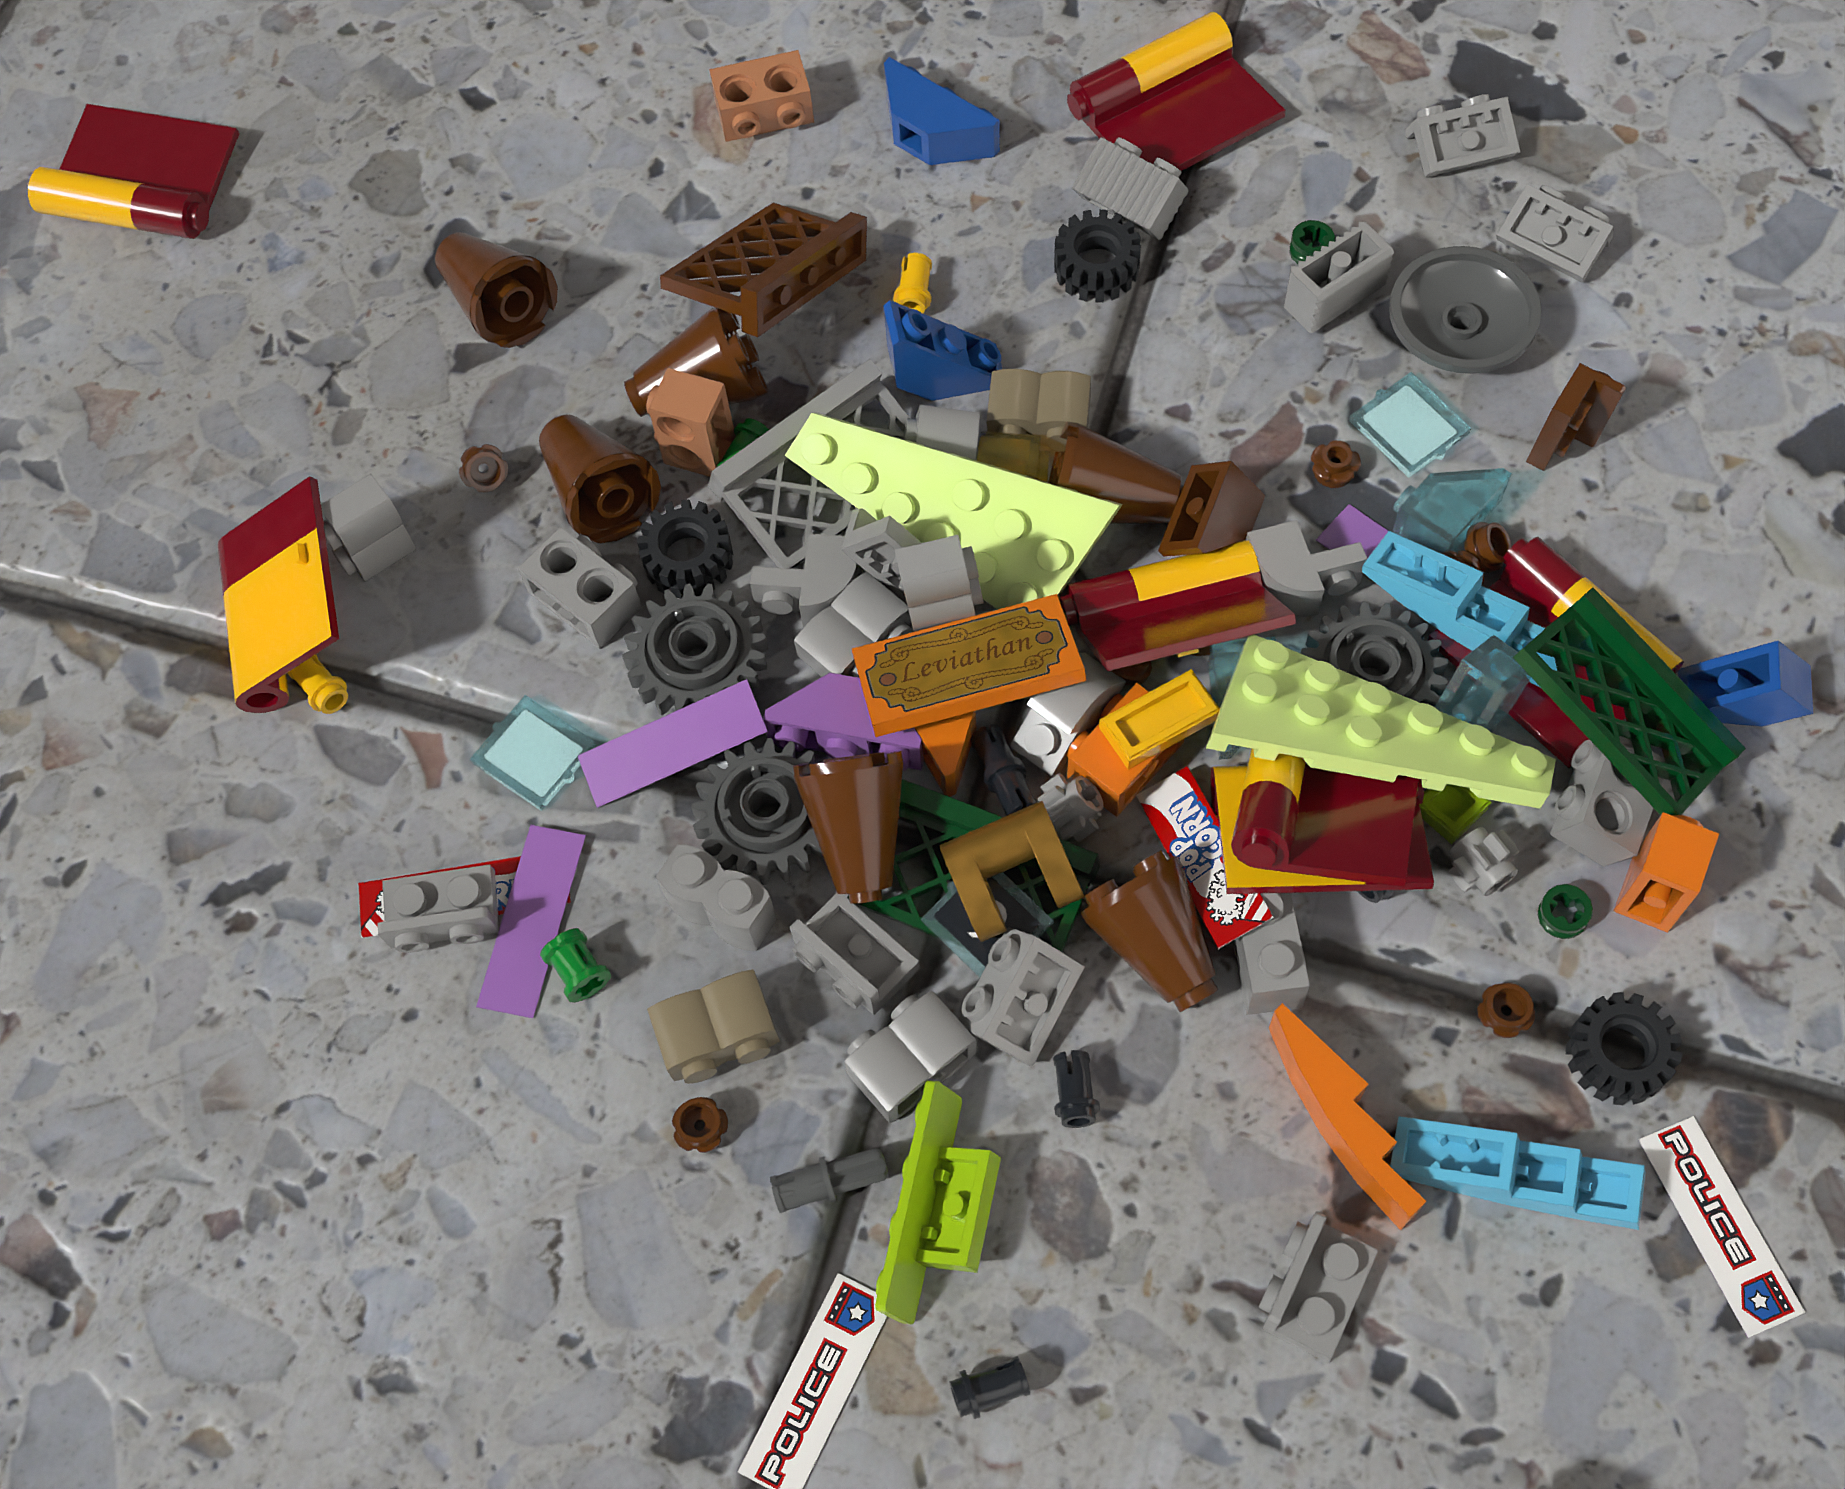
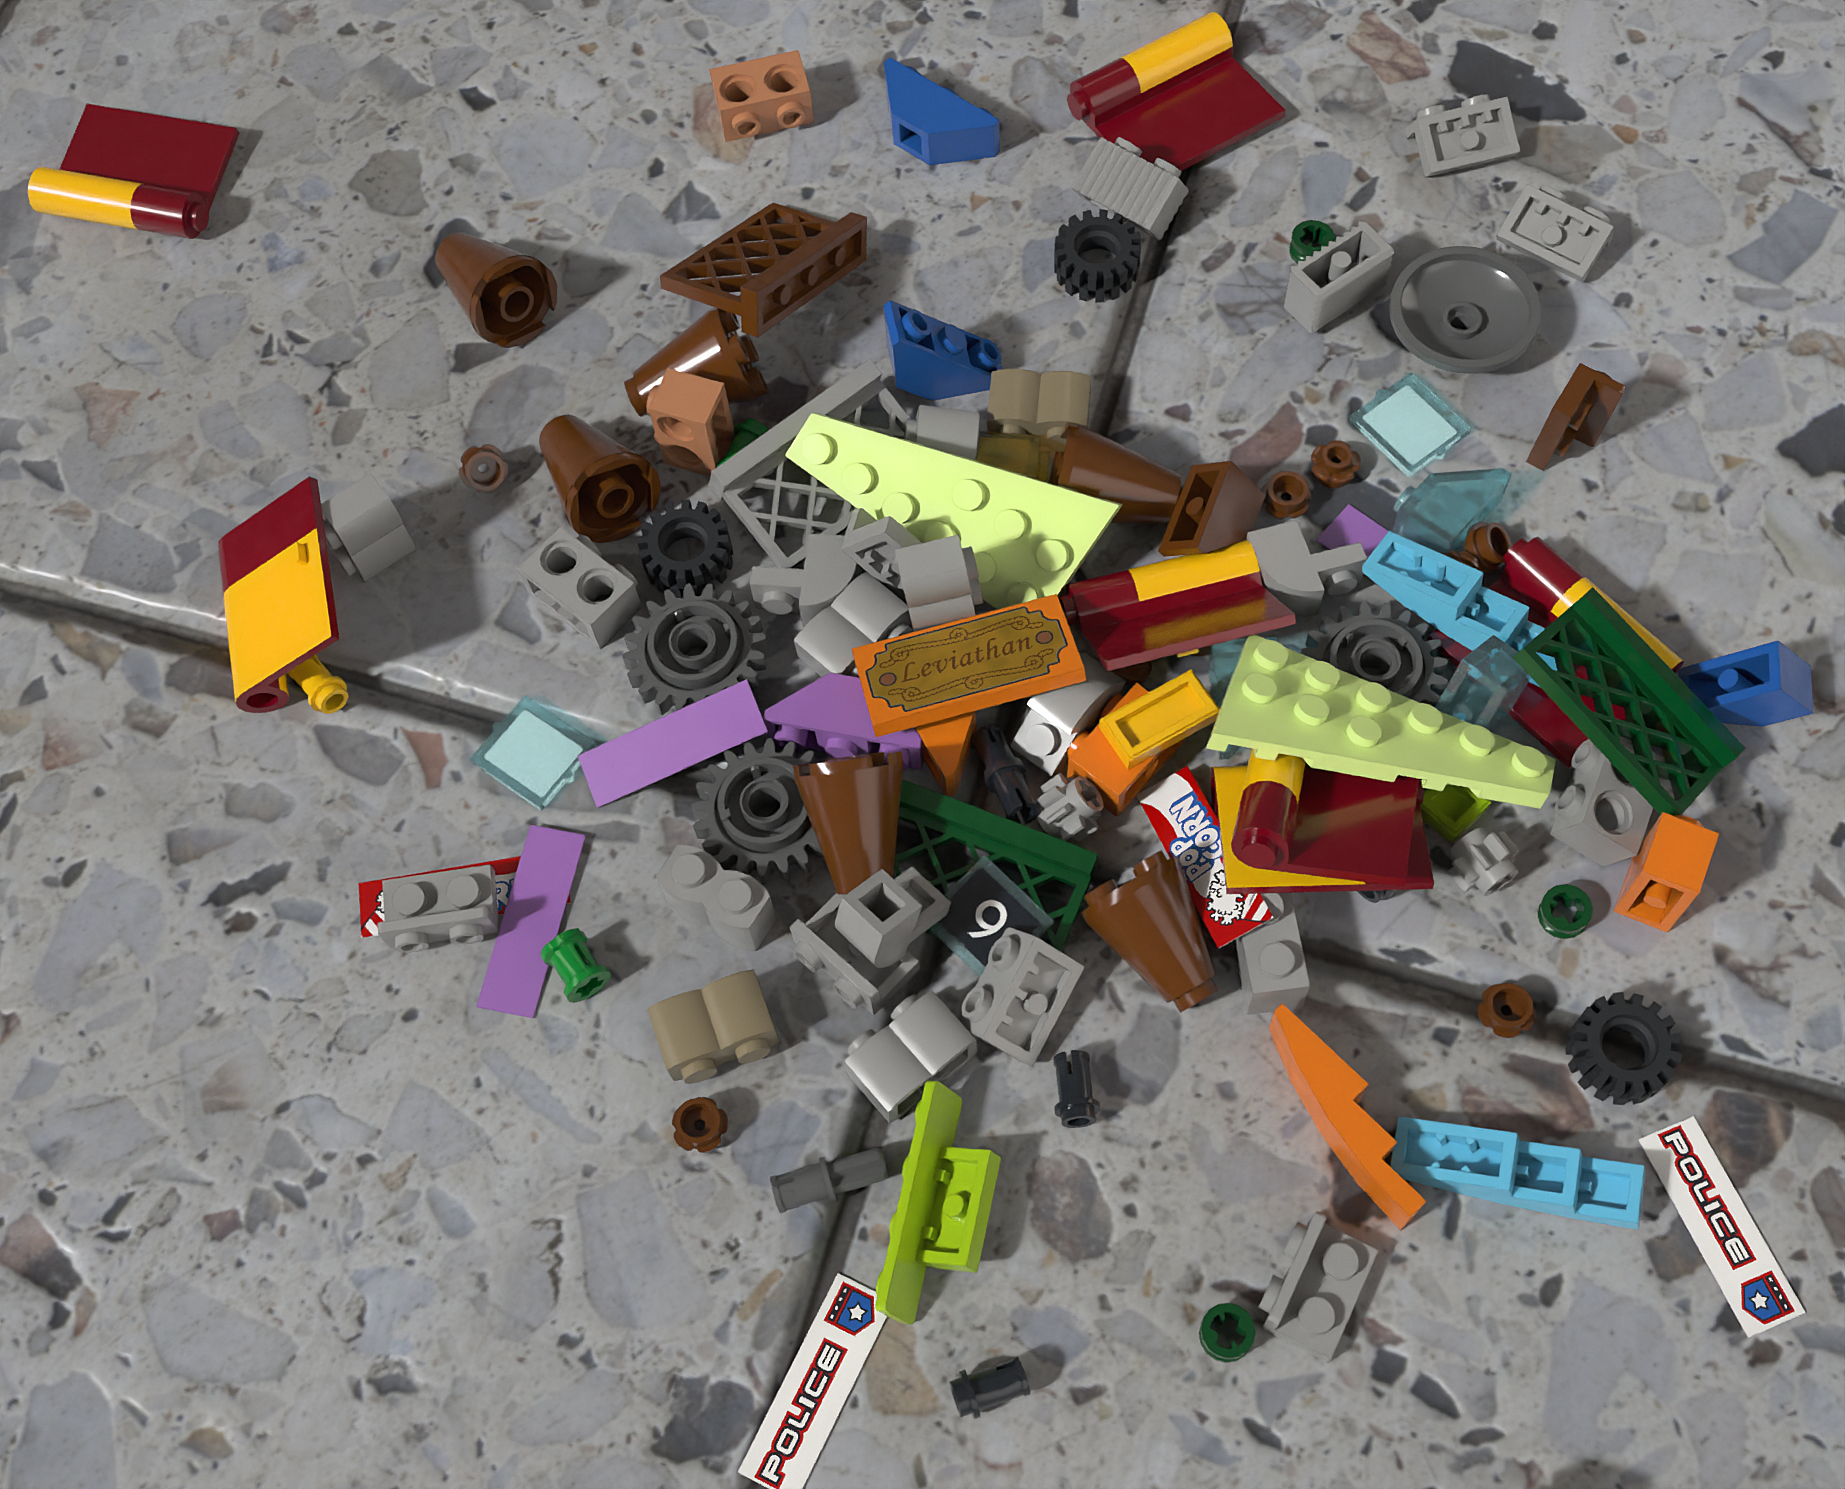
yellow pin [893,252,932,313] -> none
pearl gold connector [940,801,1084,942] -> none
none -> light grey brick [835,866,951,968]
none -> dark green bush [1199,1303,1256,1363]
none -> reddish brown plate [1261,471,1311,519]

